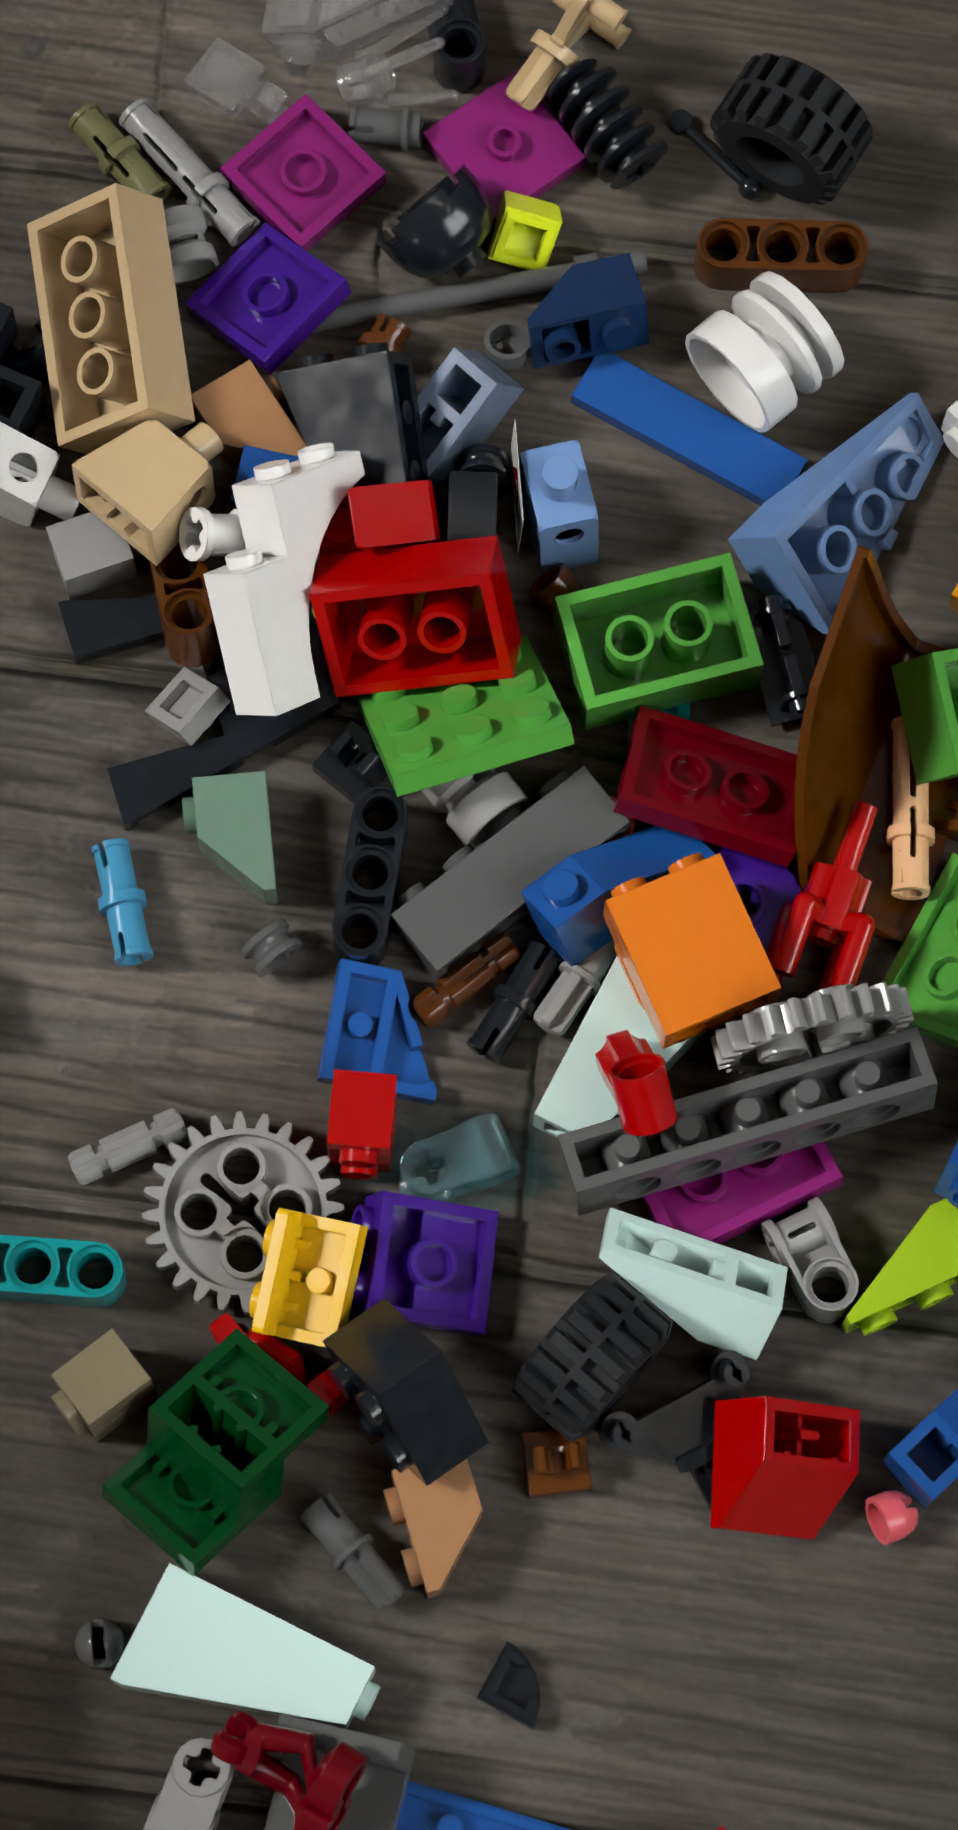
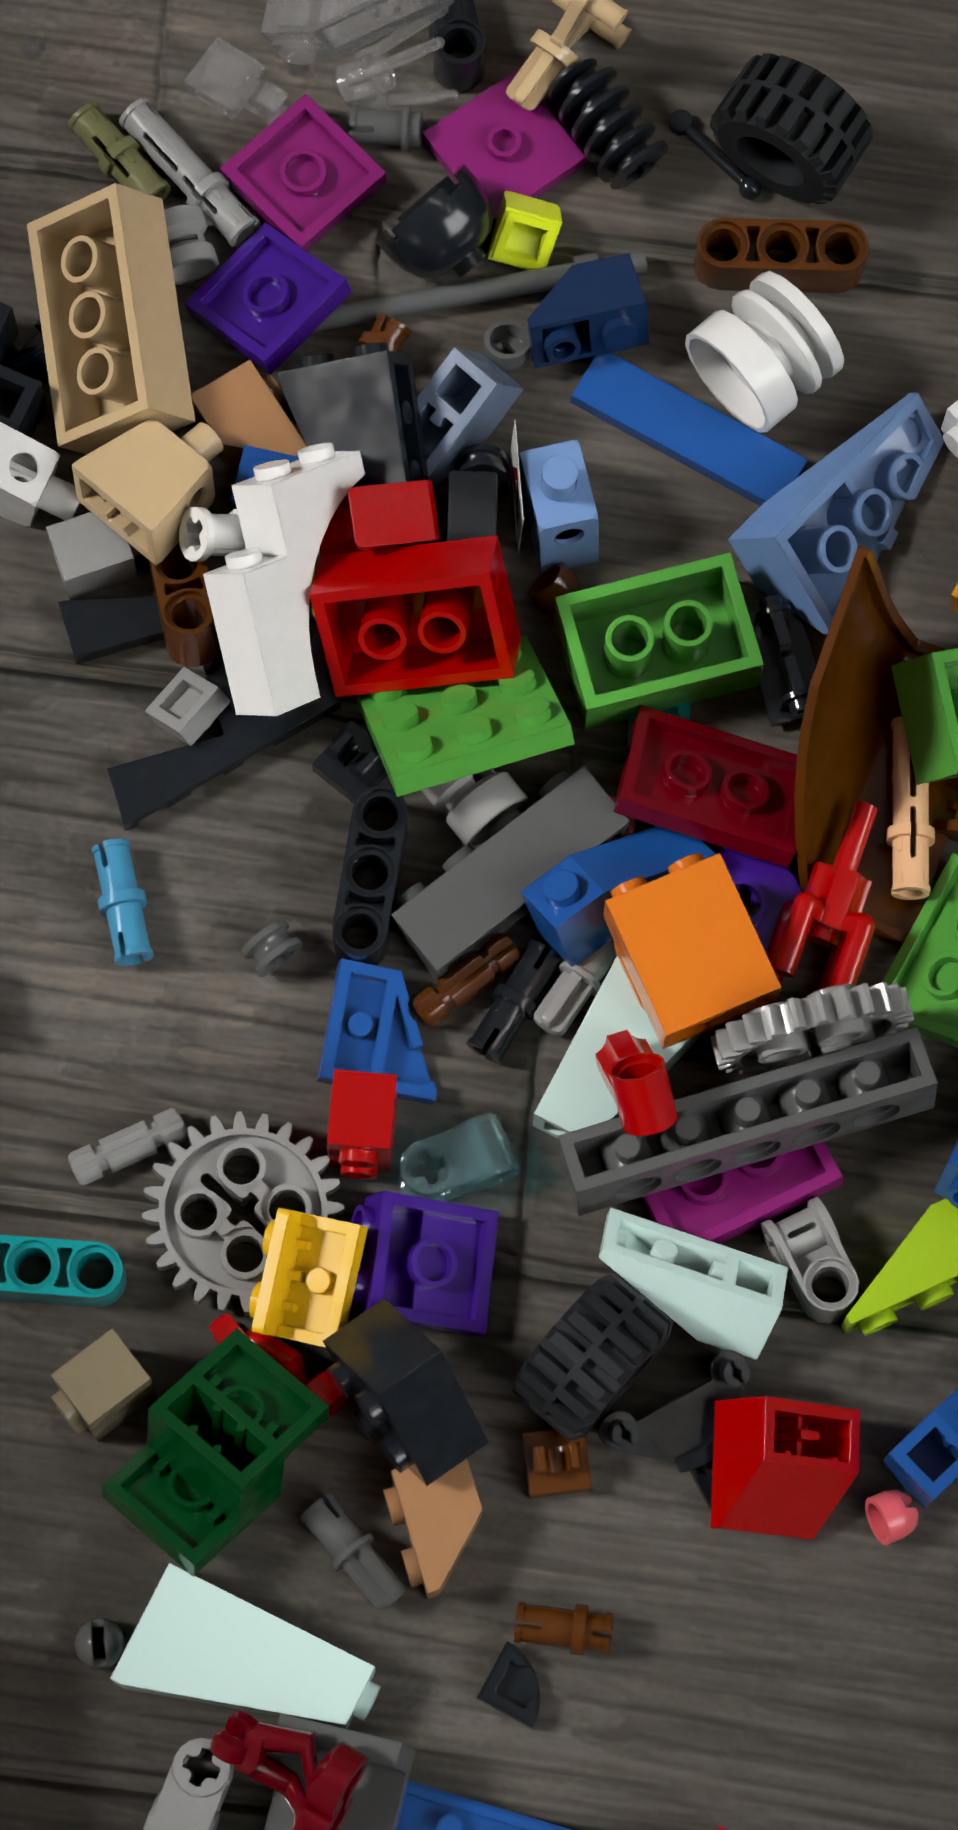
sand green slope [182,771,278,905] -> none
none -> reddish brown pin [514,1601,614,1656]

